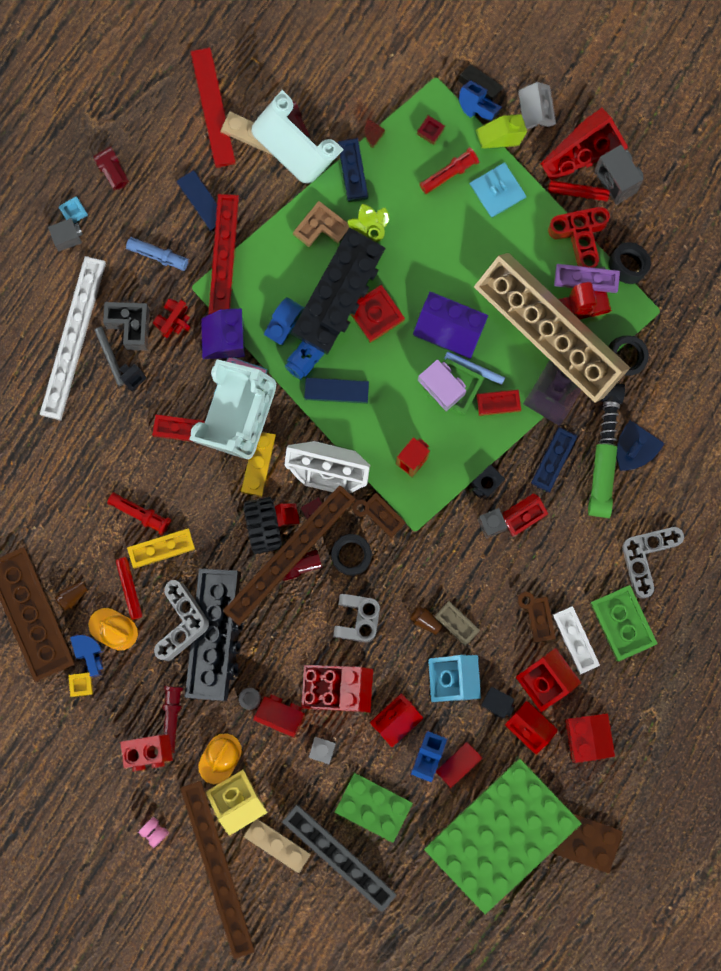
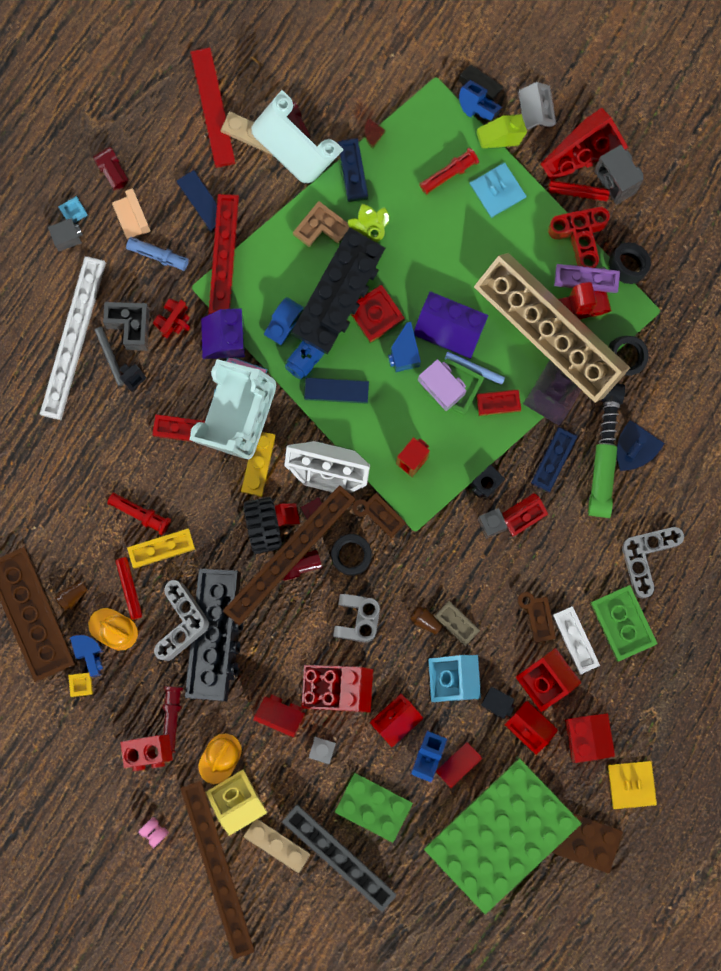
flat silver tile [239,688,261,710] -> none
dark red plate [417,115,445,145] -> none
none -> light nougat panel [112,188,151,240]
none -> blue slope [388,322,421,372]
none -> yellow piece [608,761,657,809]

